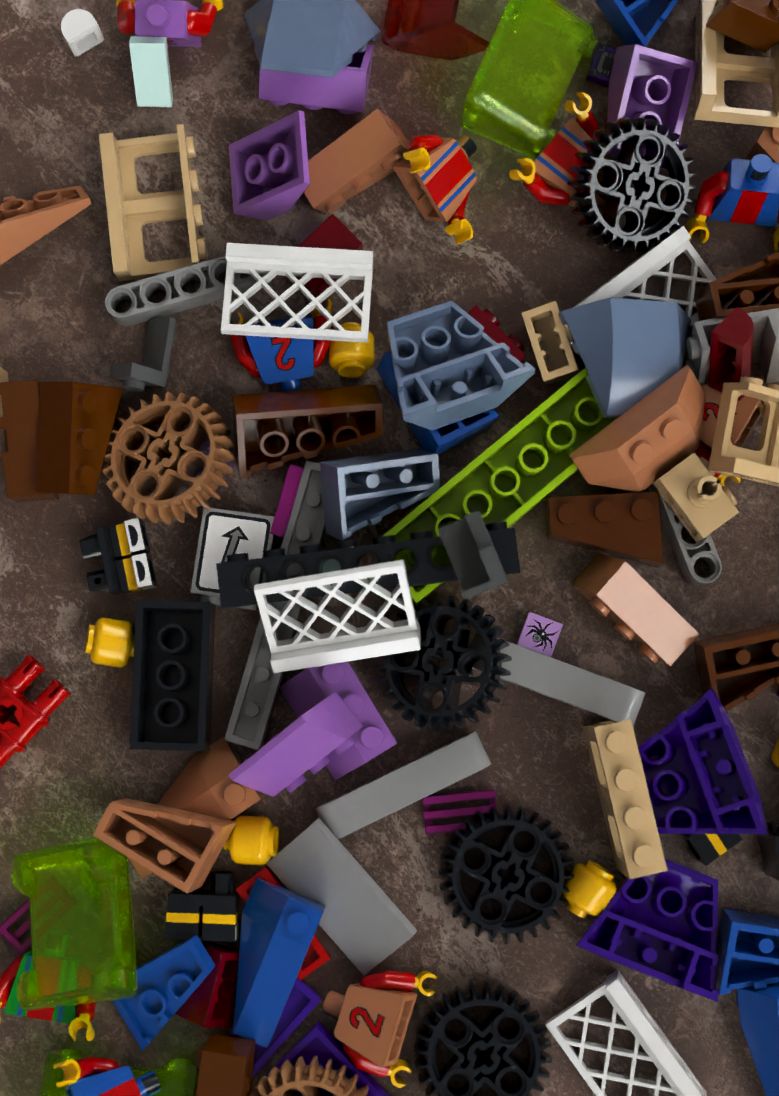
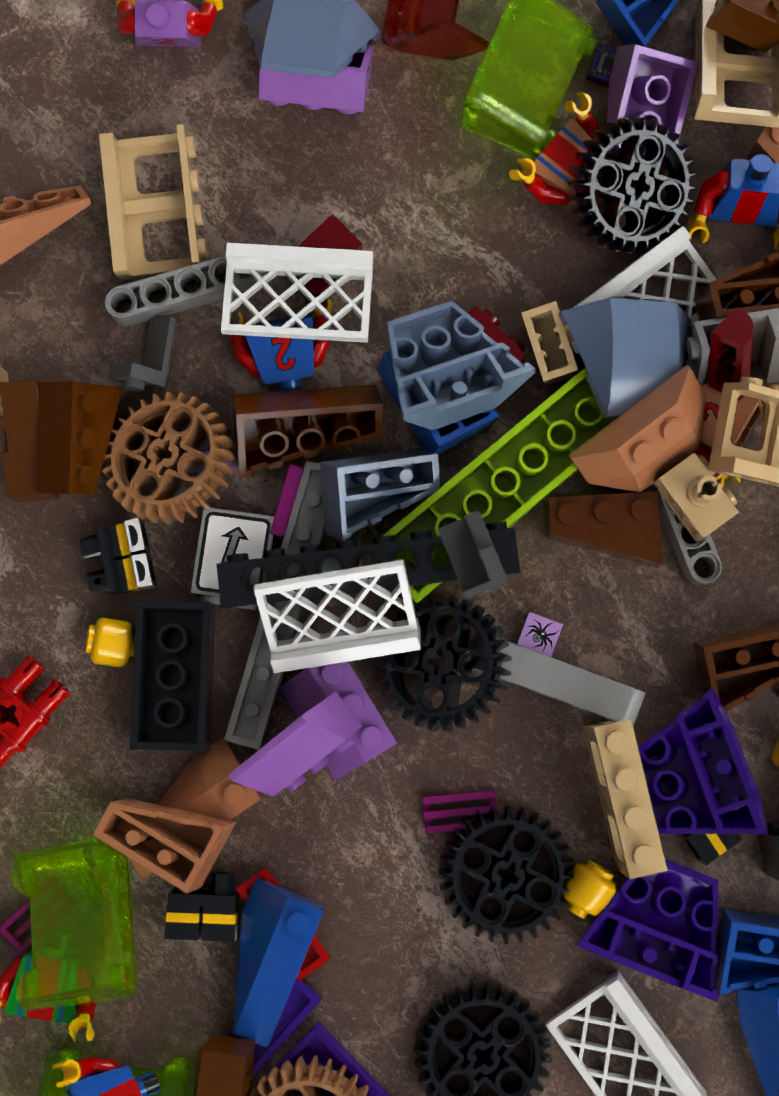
white brick [61,9,105,57] -> none
blue wing [104,934,216,1051] -> none
light aqua tile [129,36,173,107] -> none
dark red brick [175,941,239,1028] -> none
yellow head [223,815,279,865] -> none
medium lavender slope [229,110,310,221] -> none
light grey tile [267,818,418,976] -> none
nougat wedge [303,109,409,213] -> none
light grey beam [315,731,492,839] -> none
nougat torso [323,970,437,1088] -> none
yellow head [328,322,375,378] -> none
torso [393,134,477,245] -> none
wedge [570,552,699,667] -> none

